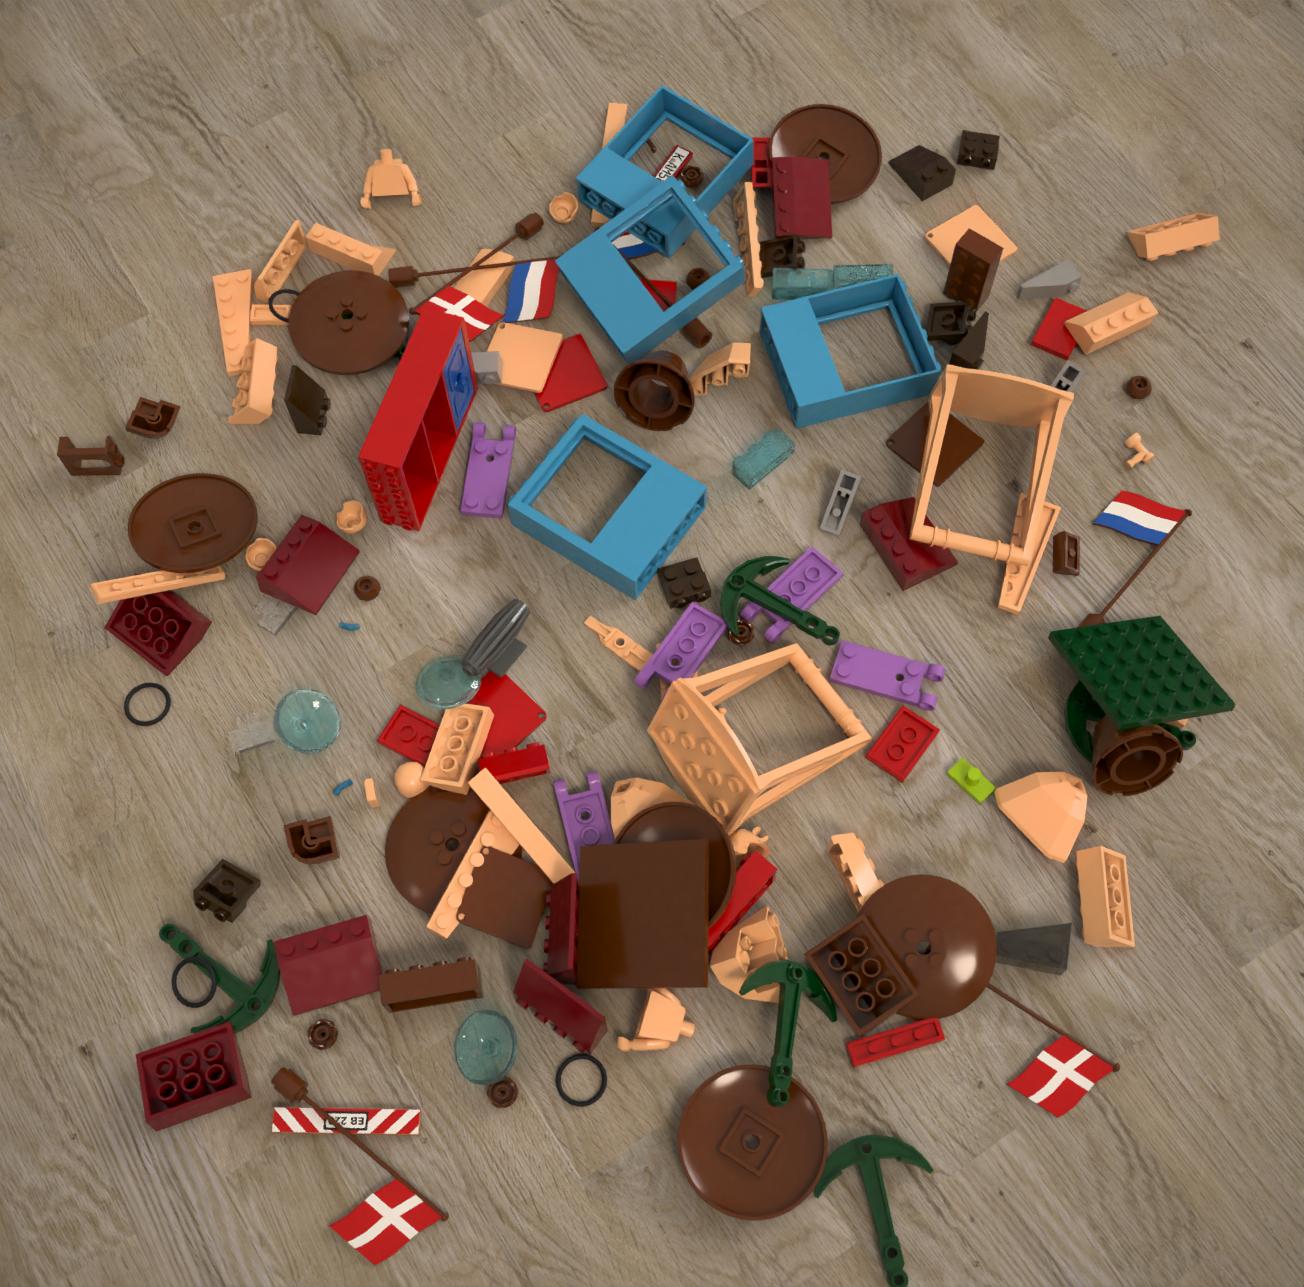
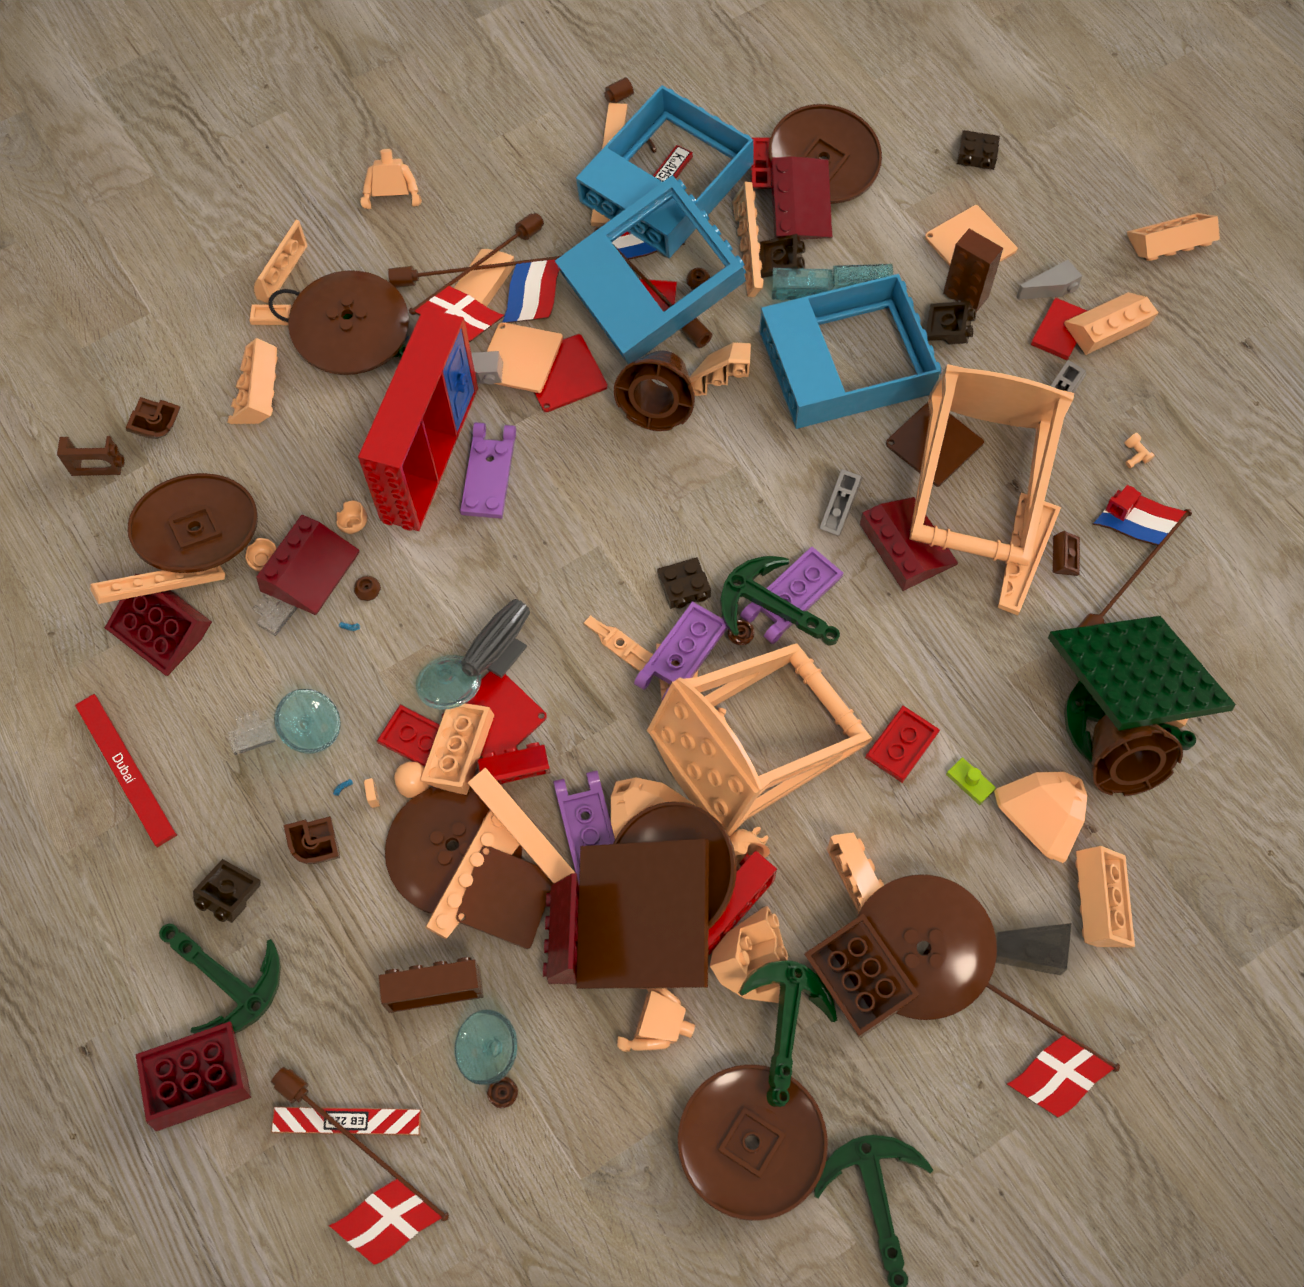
black tyre [124,683,171,726] -> none
black tyre [171,957,217,1008] -> none
light nougat wing [213,269,253,377] -> none
dark red slope [274,915,383,1016] -> none
dark brown slope [284,365,331,435] -> none
light nougat wedge [305,223,396,276] -> none
reddish brown plate [308,1019,338,1050] -> none
dark azure panel [508,414,707,601] -> none
dark red slope [513,959,608,1054] -> none
light nougat hair [549,192,578,224] -> none
black tyre [556,1054,607,1107] -> none
reddish brown plate [680,165,704,188] -> none
clear light blue brick [732,427,795,490] -> none
medium lavender hinge [829,640,946,711] -> none
red tile [845,1018,945,1068] -> none
dark brown slope [888,145,956,201] -> none
dark brown slope [949,311,989,370] -> none
reddish brown plate [1126,376,1152,399] -> none
none -> red tile [75,694,177,848]
none -> reddish brown brick [604,77,634,103]
none -> red brick [1105,485,1142,521]

